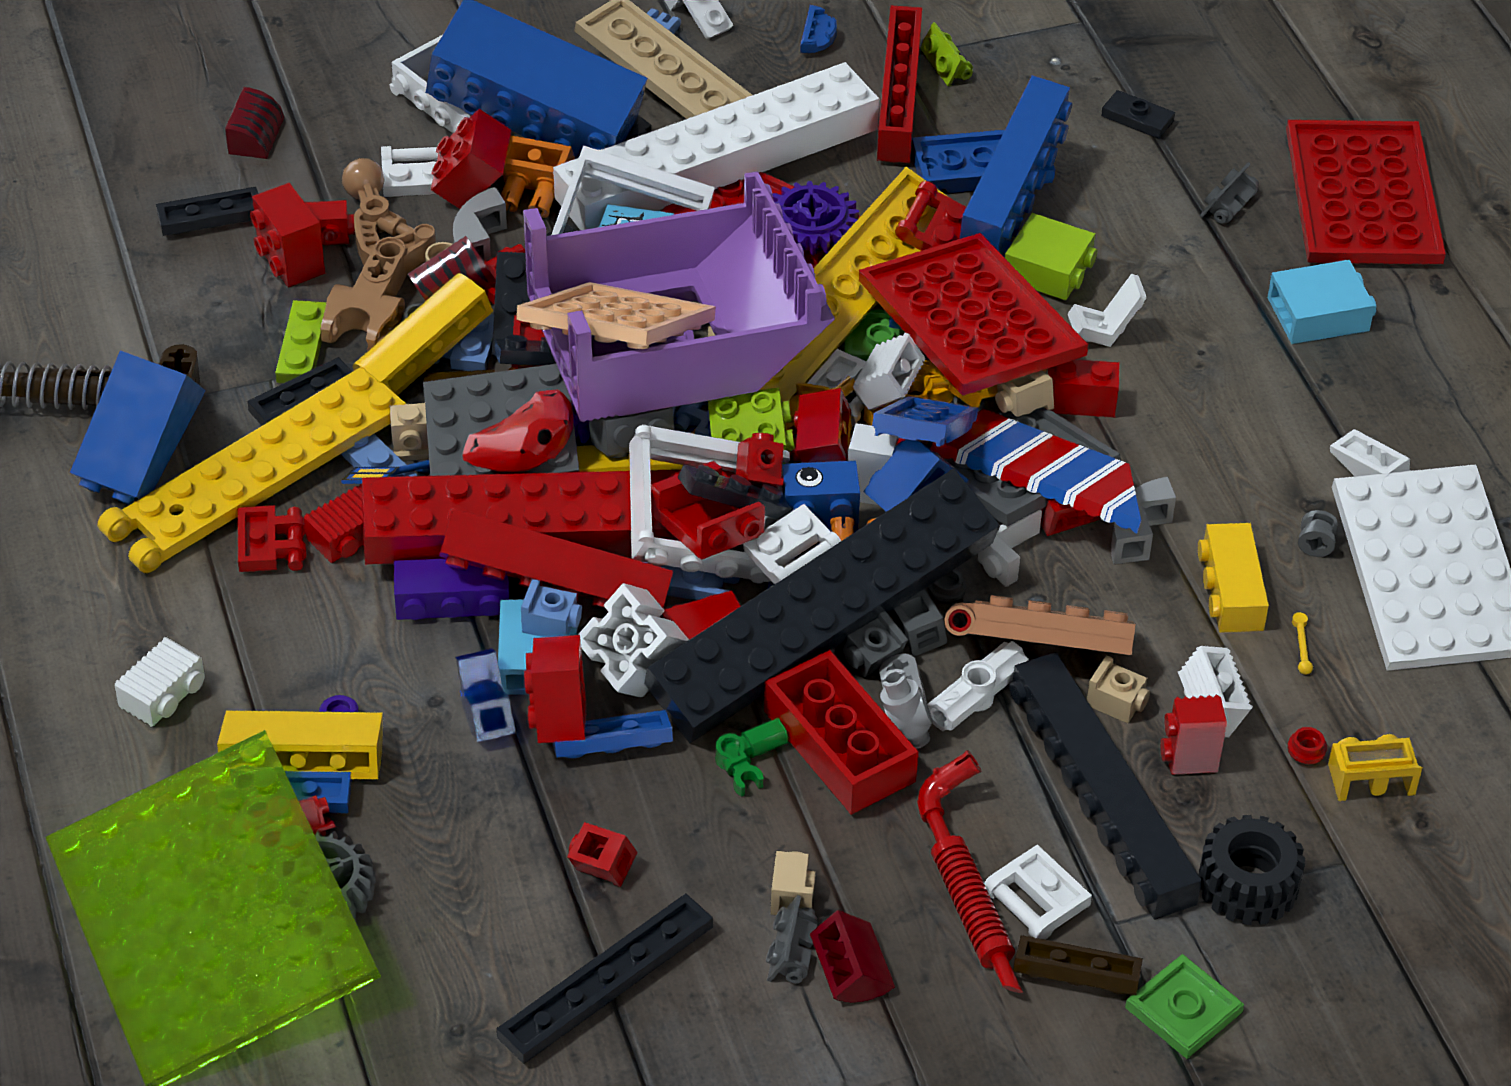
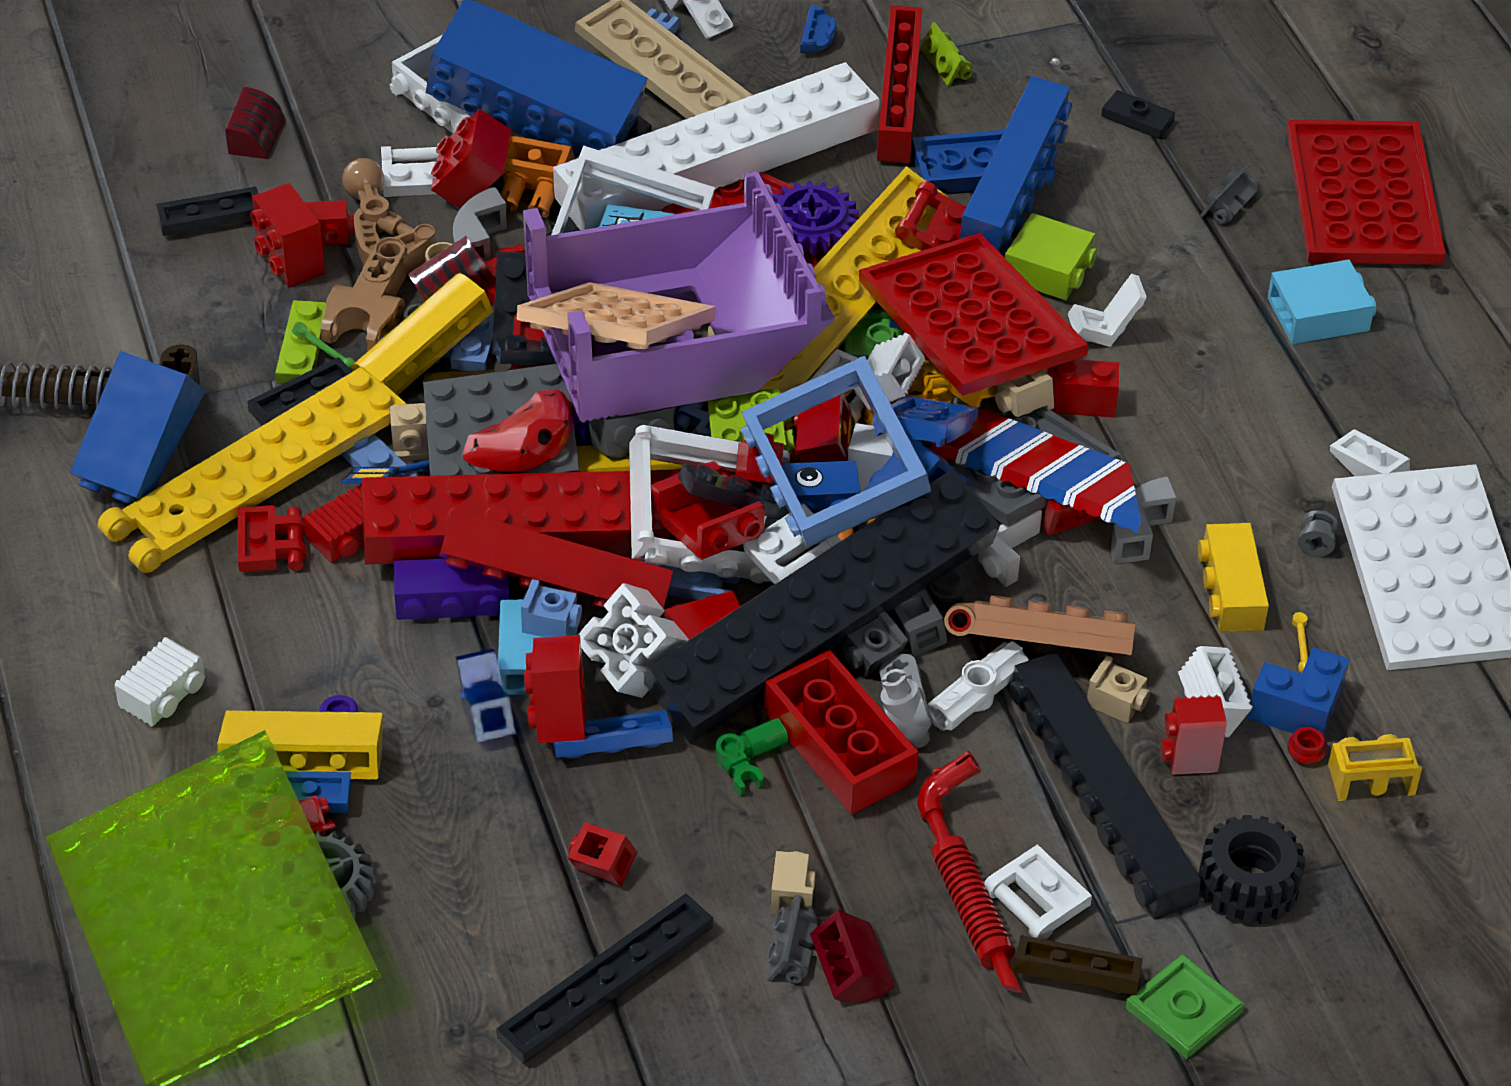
none -> bright green hinge [292,322,355,370]
none -> medium blue window [740,356,931,548]
none -> blue brick [1247,647,1350,736]

